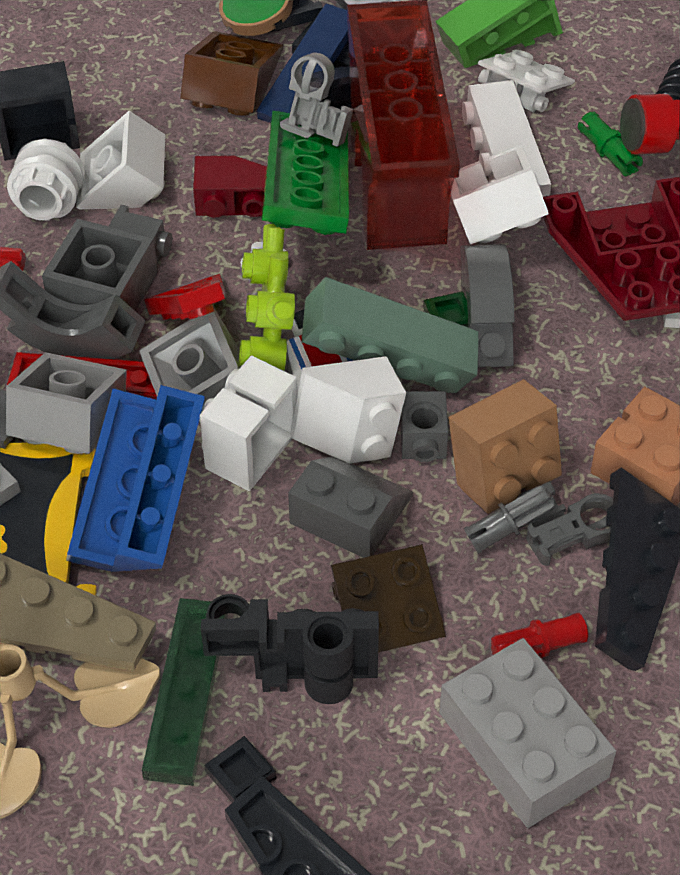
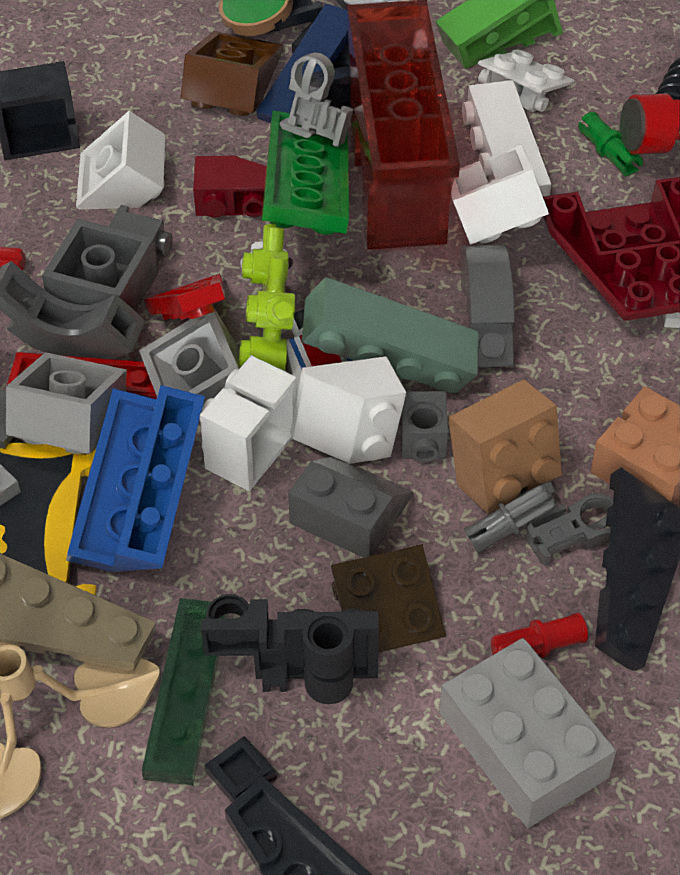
white piece [7,139,84,221] -> none
dark green tile [423,291,468,327] -> none

